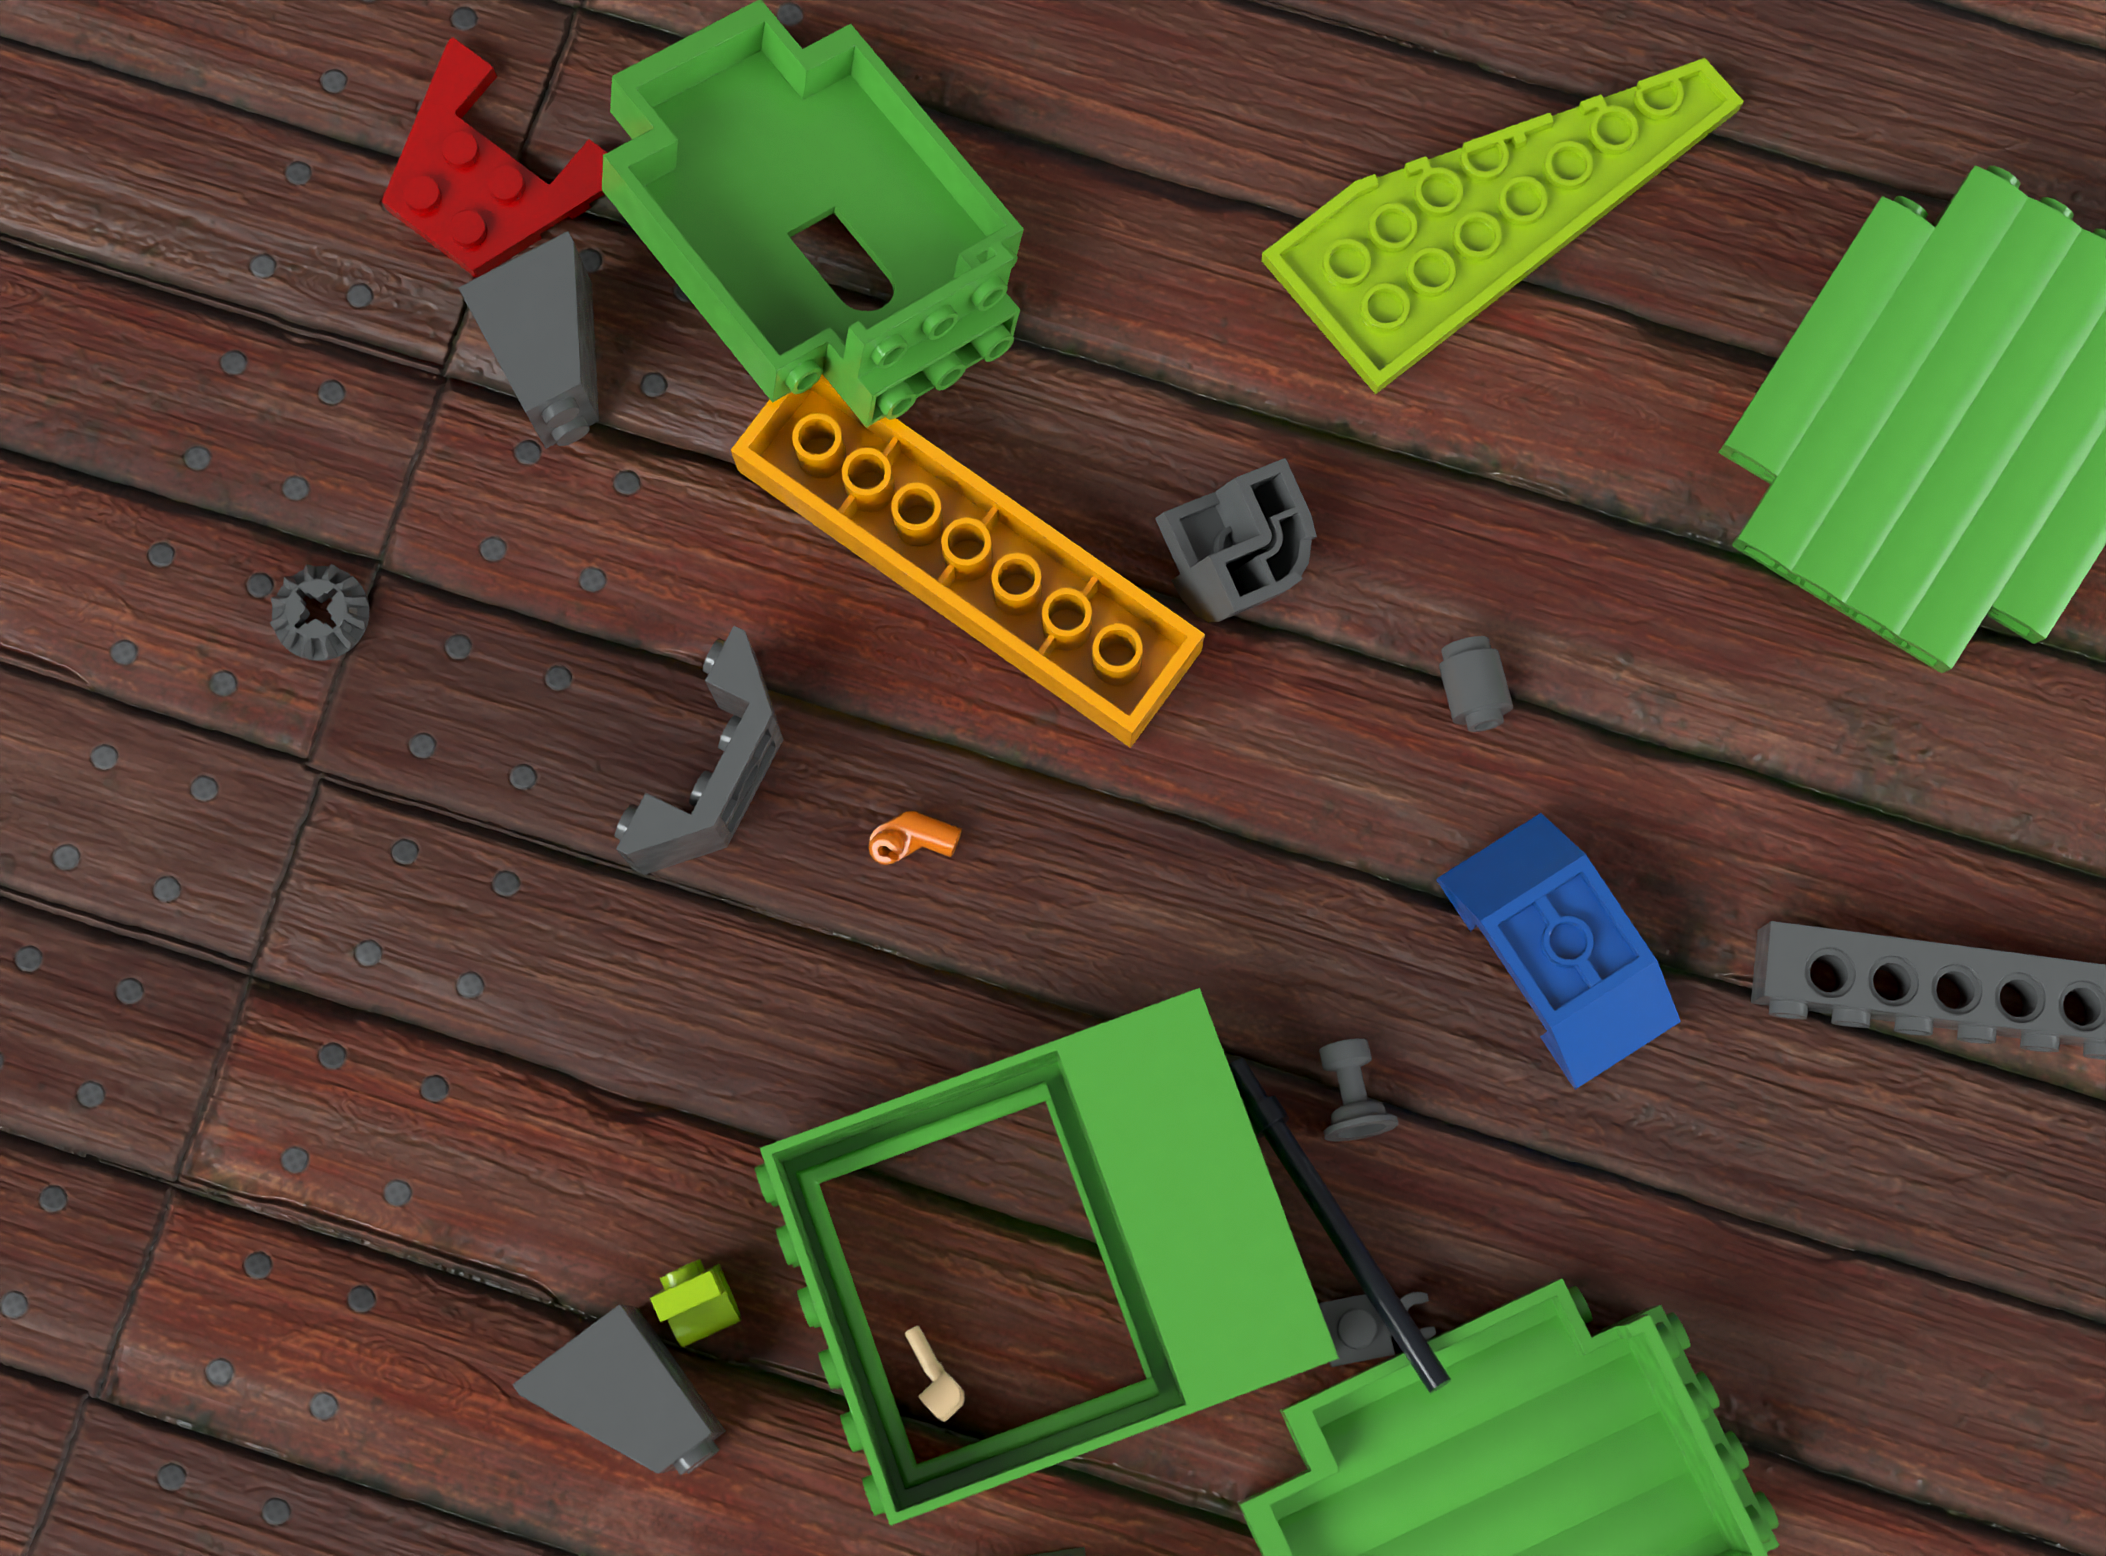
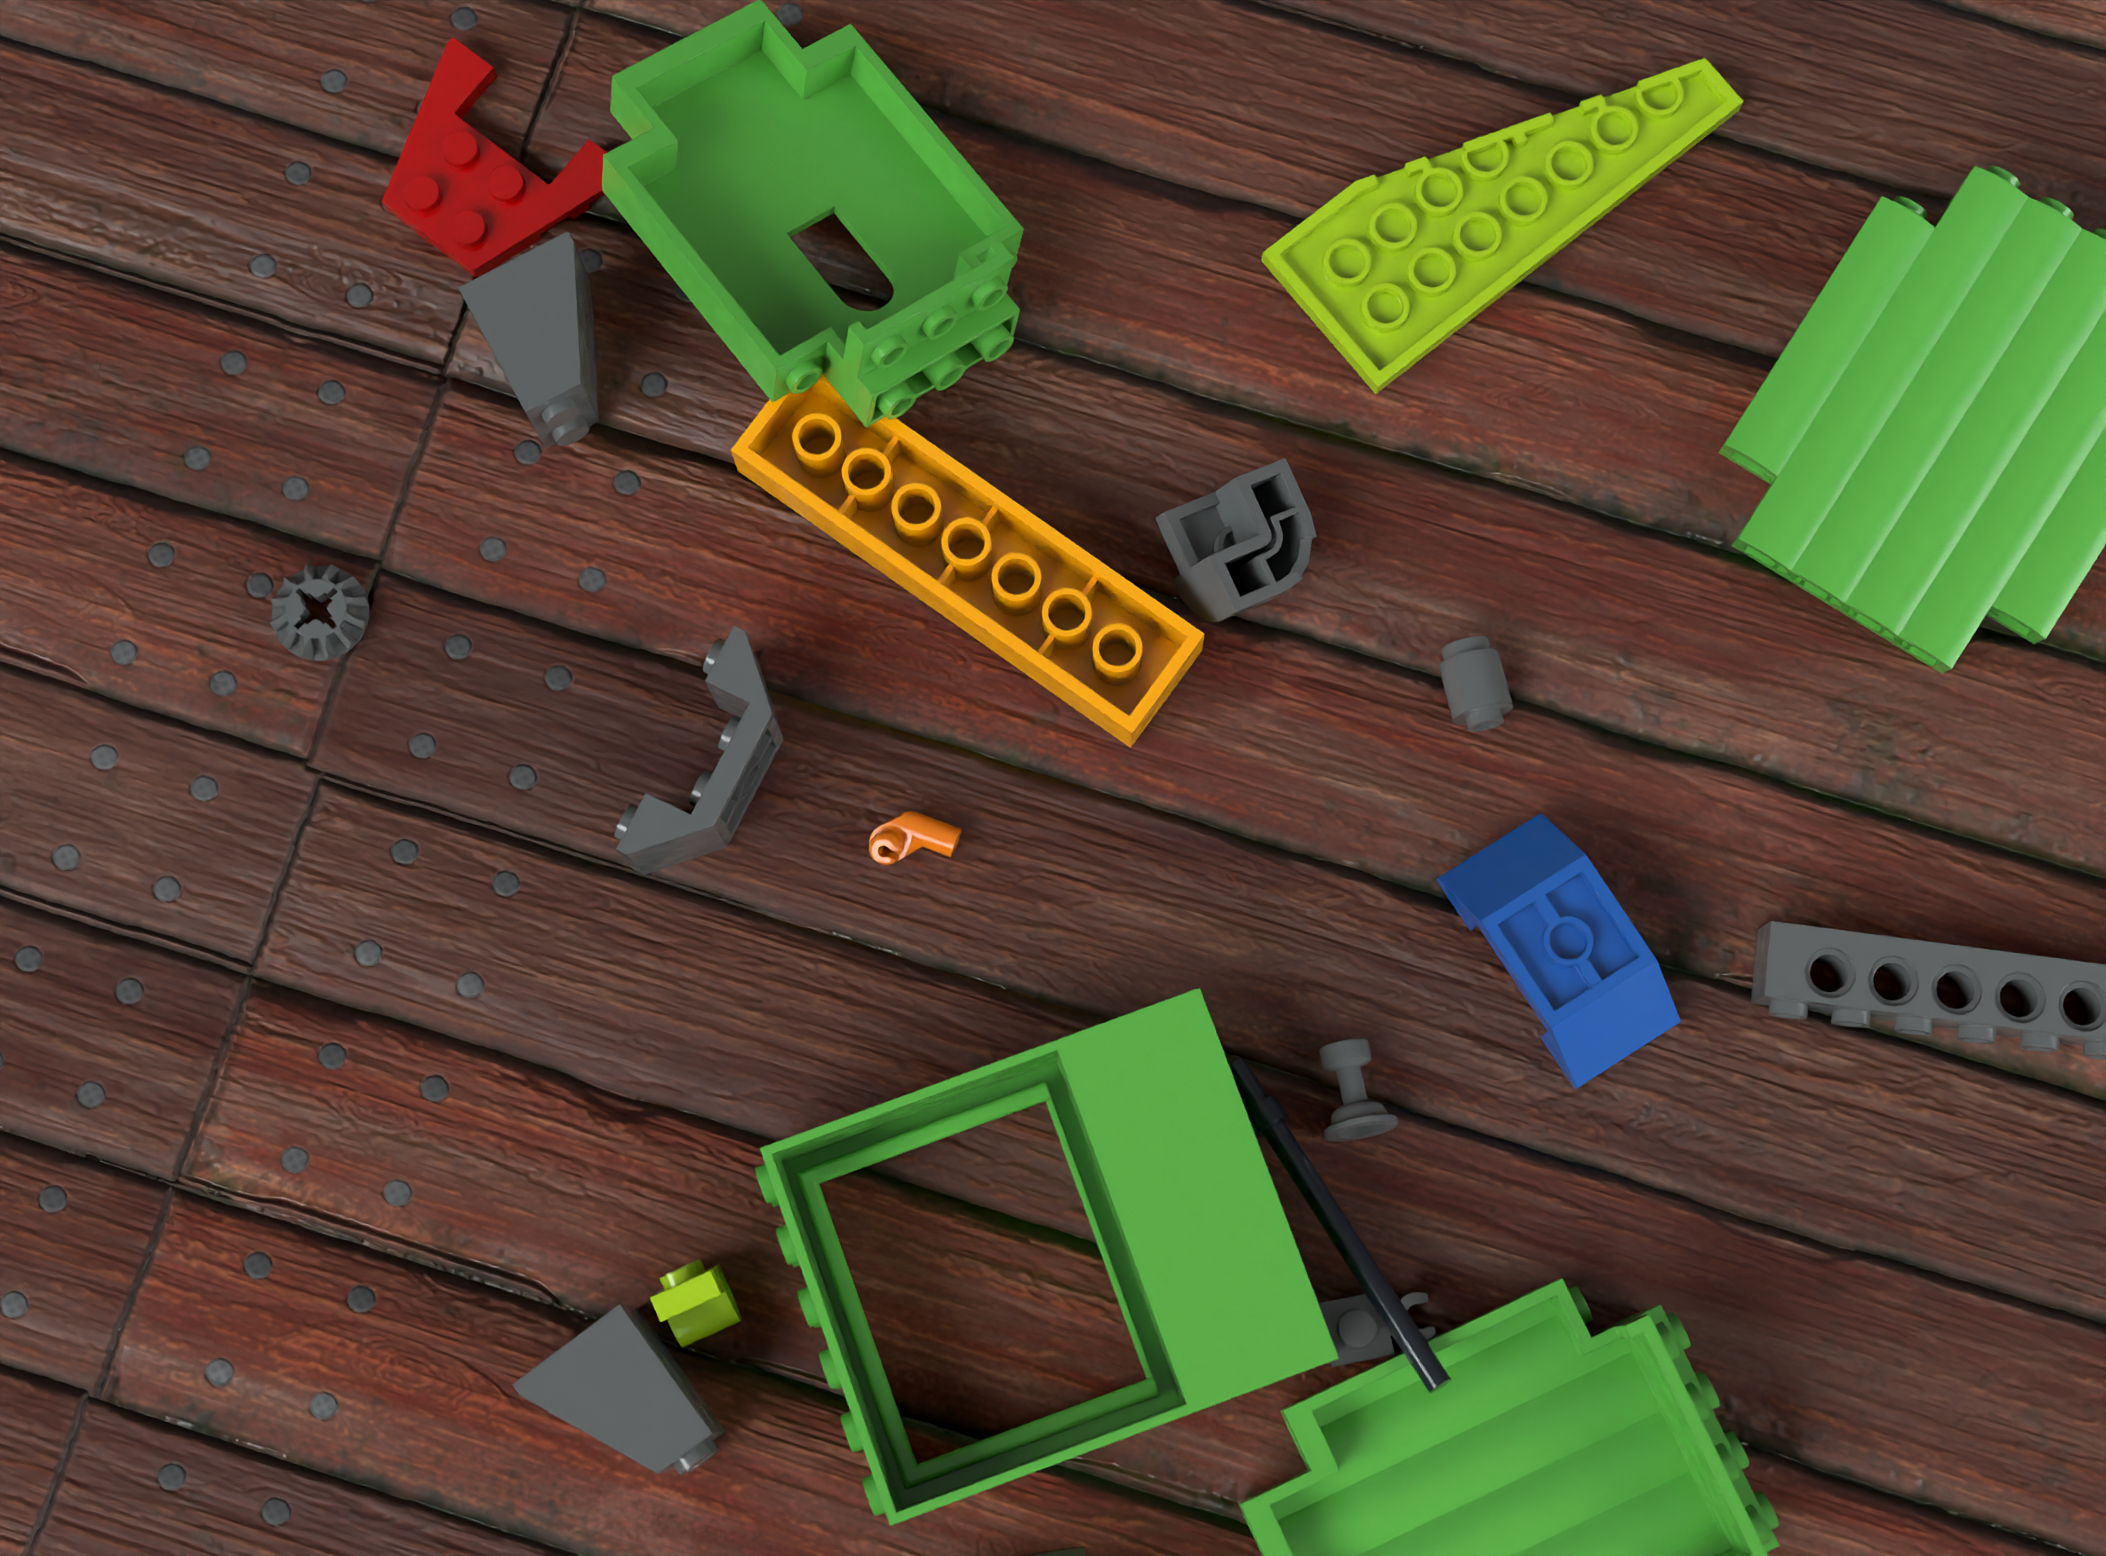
tan hand [905,1326,965,1421] -> none

